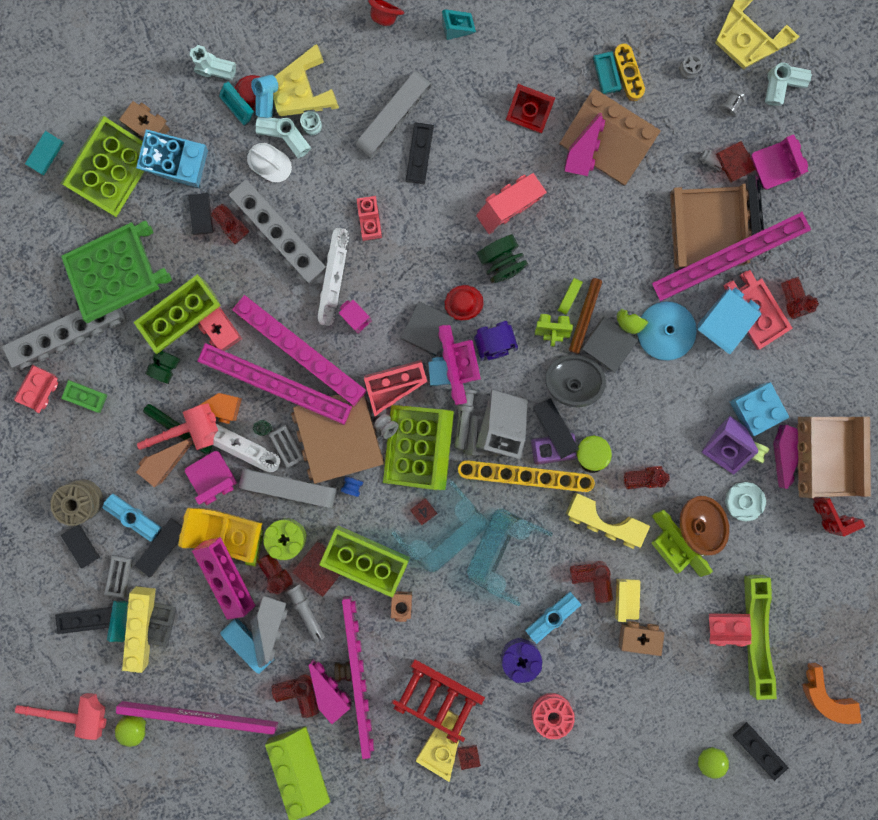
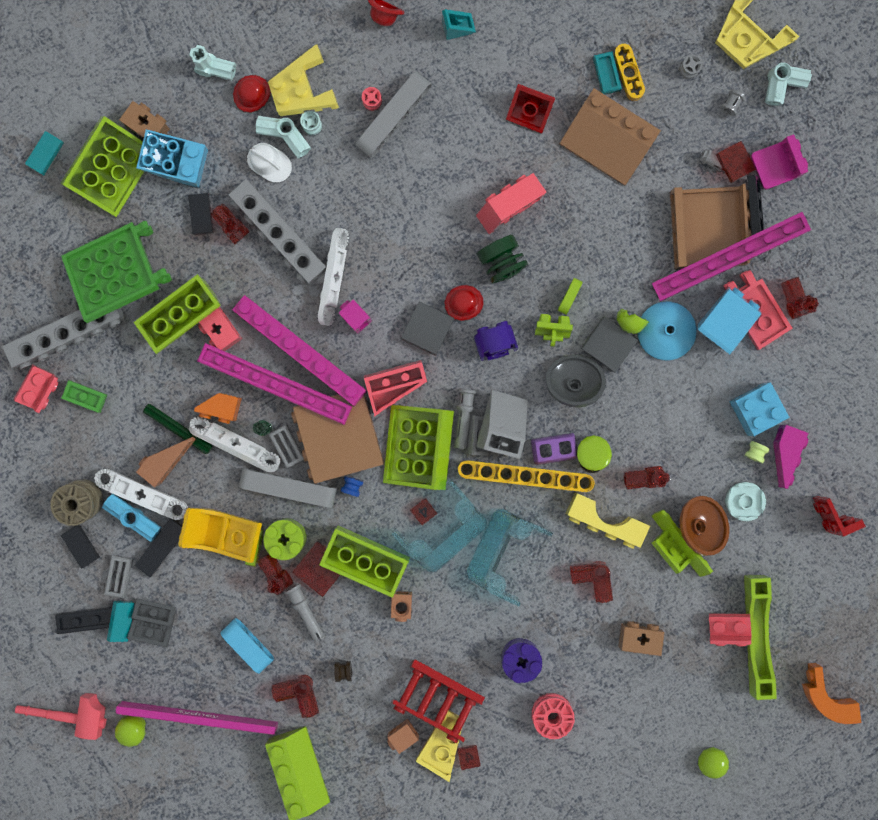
light yellow arch [122,586,156,673] -> none
coral piece [137,403,218,450] -> none
dark green wheel [145,350,180,384] -> none
dark pink bracket [185,451,238,506] -> none
dark pink brick [192,537,255,620] -> none
teal tile [219,81,254,125] -> none
light grey slope [250,596,287,668] -> none
medium azure piece [251,75,278,118] -> none
dark pink slope [309,659,351,724] -> none
dark pink plate [342,596,374,759] -> none
coral slope [357,196,382,241] -> none
light grey wheel [373,414,399,439] -> none
black tile [406,122,434,184] -> none
medium azure slope [428,357,451,386] -> none
dark pink bracket [439,325,481,405] -> none
medium azure piece [525,591,581,644] -> none
black tile [533,398,579,459] -> none
dark pink slope [564,113,605,176] -> none
dark orange axle [569,278,602,354] -> none
light yellow panel [615,579,640,622] -> none
medium lavender slope [702,416,759,475] -> none
black tile [733,722,789,781] -> none
medium nougat panel [797,417,871,498] -> none
none -> white piece [94,469,188,520]
none -> coral wheel [362,87,382,111]
none -> nougat brick [387,719,419,754]

